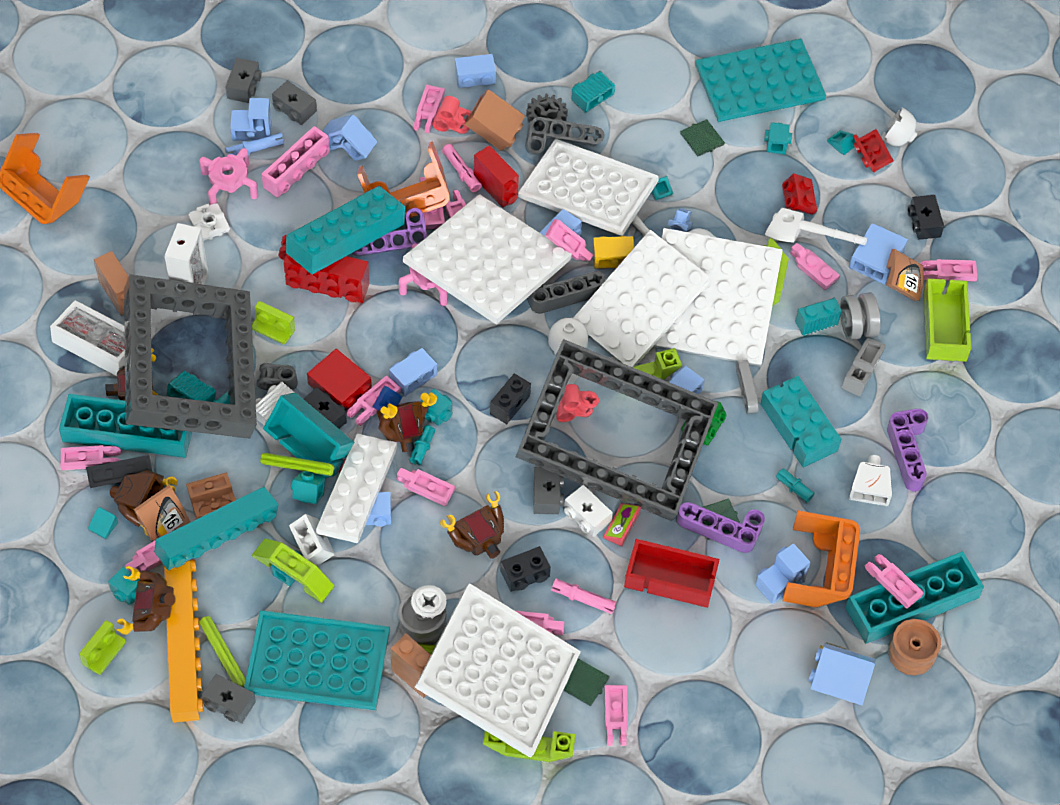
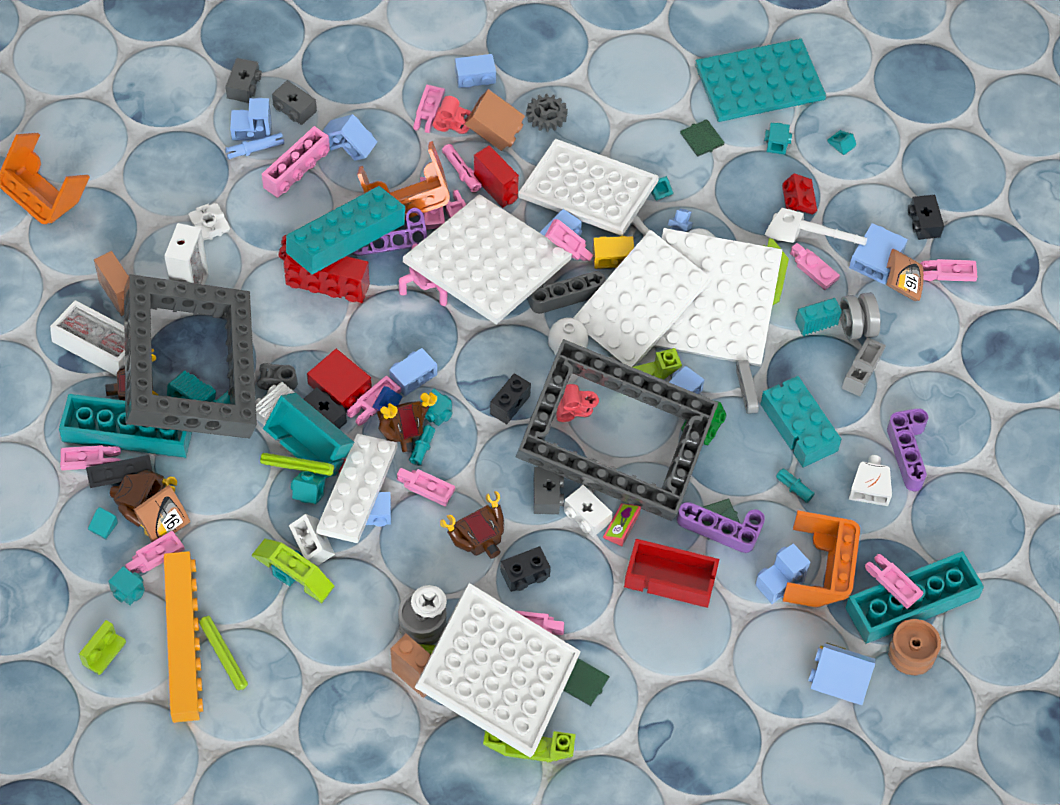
reddish brown torso [116,566,175,635] -> none
teal brick [154,487,279,570] -> none
nougat slope [186,472,236,519] -> none
bright pink plate [199,148,258,205] -> none
dark grey brick [202,674,256,724] -> none
teal plate [244,610,390,711] -> none
lime bracket [252,301,295,345] -> none
dark grey beam [525,117,604,155] -> none
bright pink pin [551,578,617,615] -> none
teal brick [571,70,615,113] -> none
bright pink hinge [604,685,628,746] -> none
red bracket [853,129,894,172] -> none
white cylinder [881,107,917,147] -> none
lime piece [923,278,971,362] -> none

